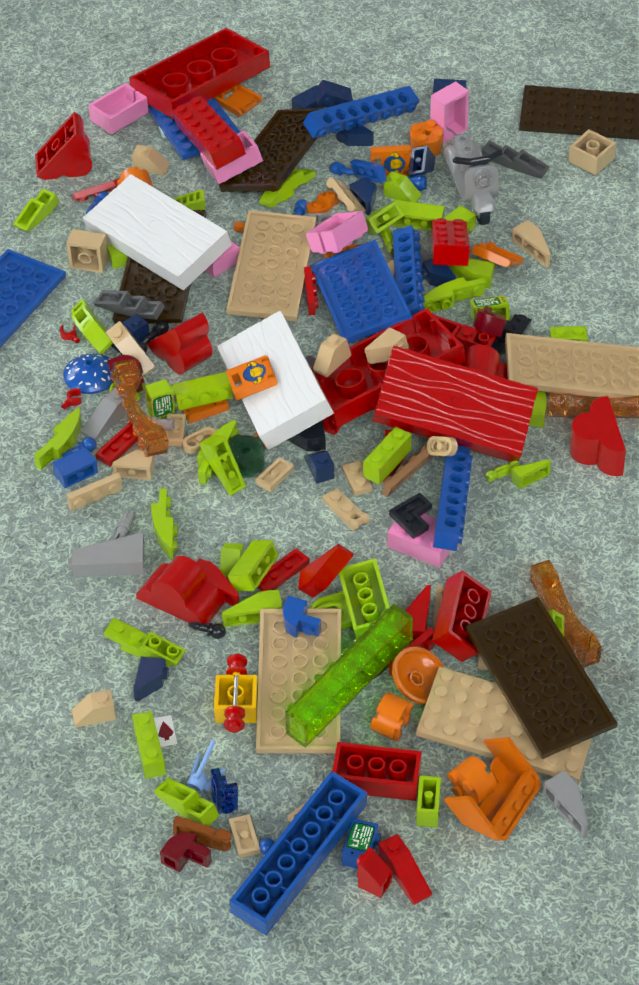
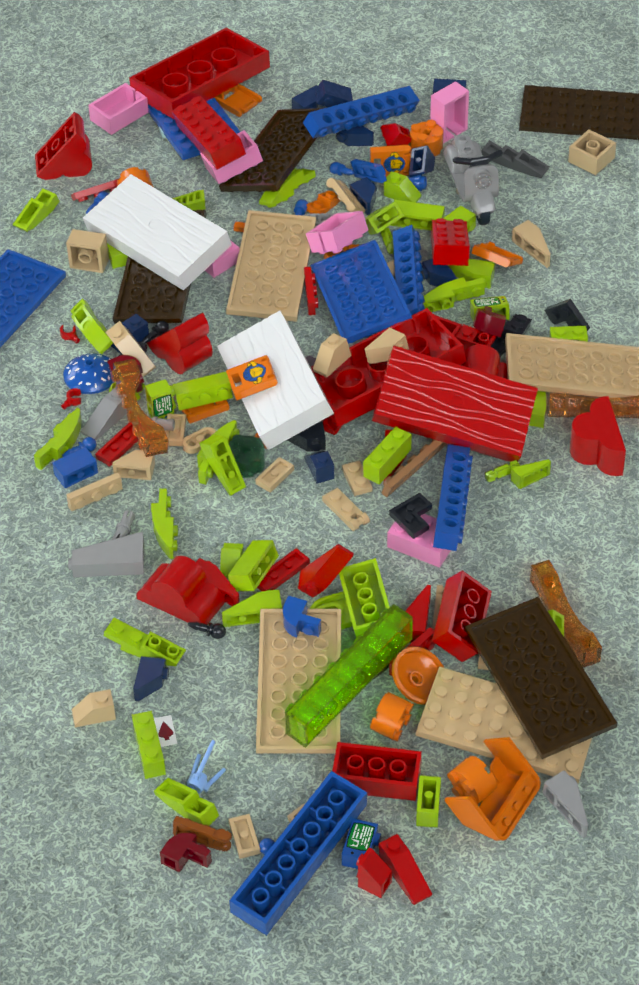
dark grey slope [94,290,165,320] -> none
tan slope [132,144,170,175] -> none
clear blue bracket [211,768,238,814] -> none
yellow brick [214,653,258,733] -> none
tan plate [427,436,458,456] -> none
none -> red slope [380,123,411,146]
none -> black plate [544,299,590,331]

